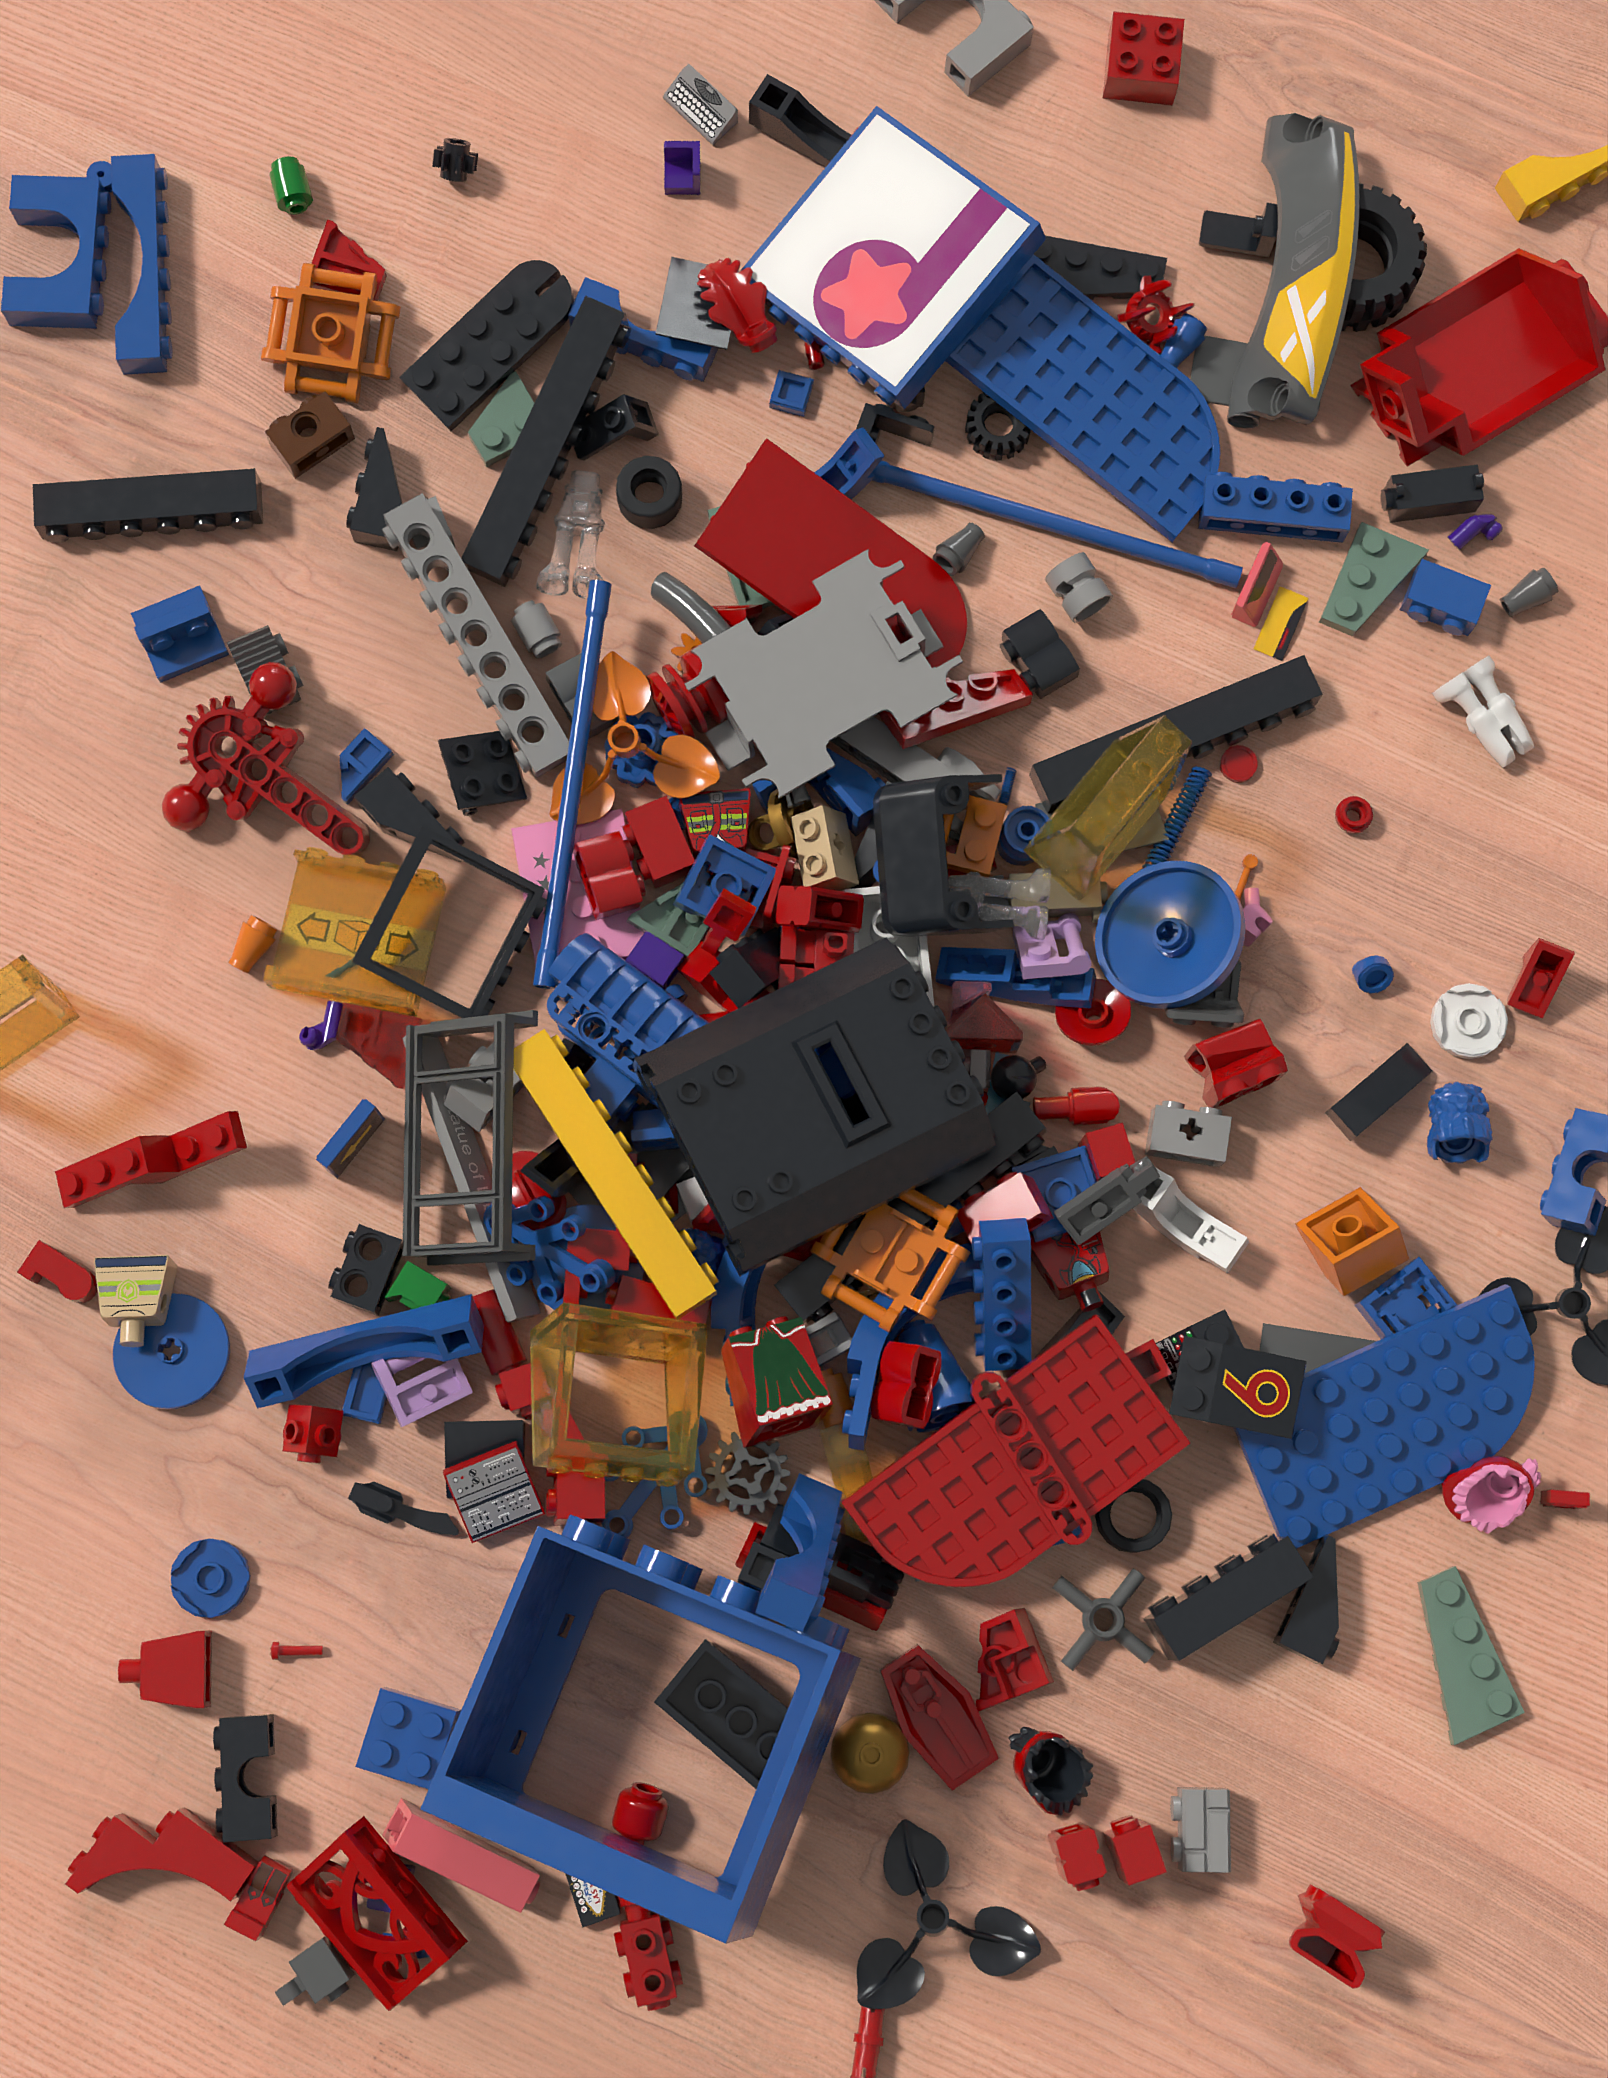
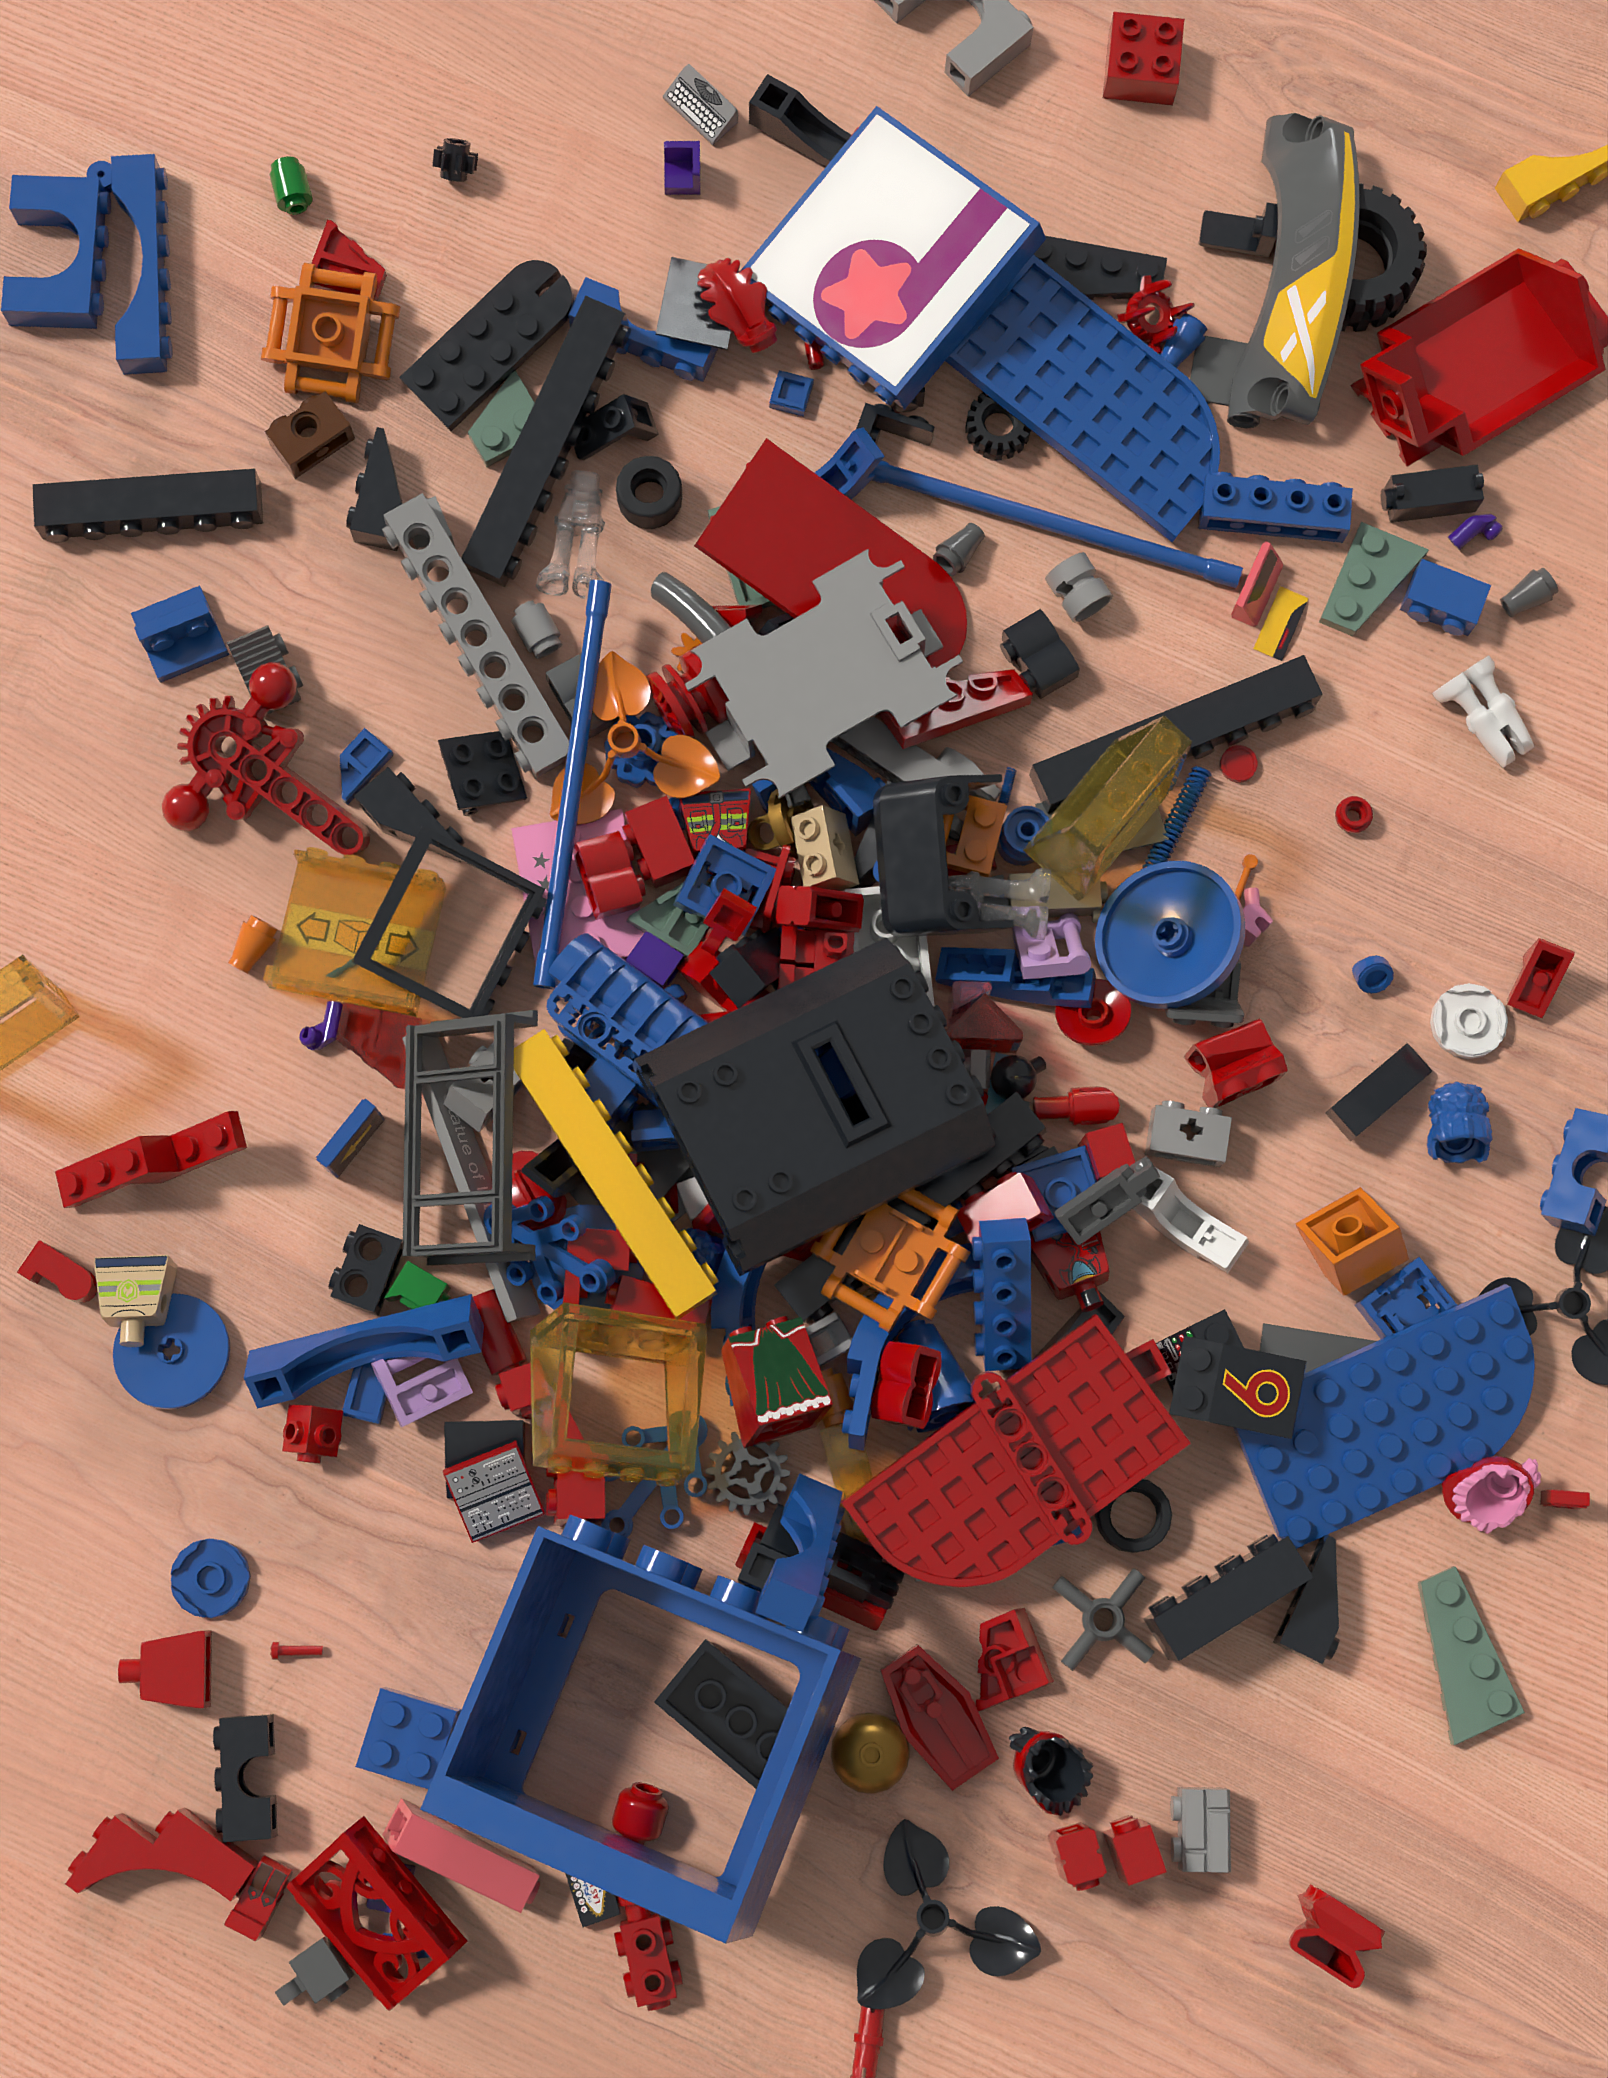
black piece [348,1482,459,1535] -> none

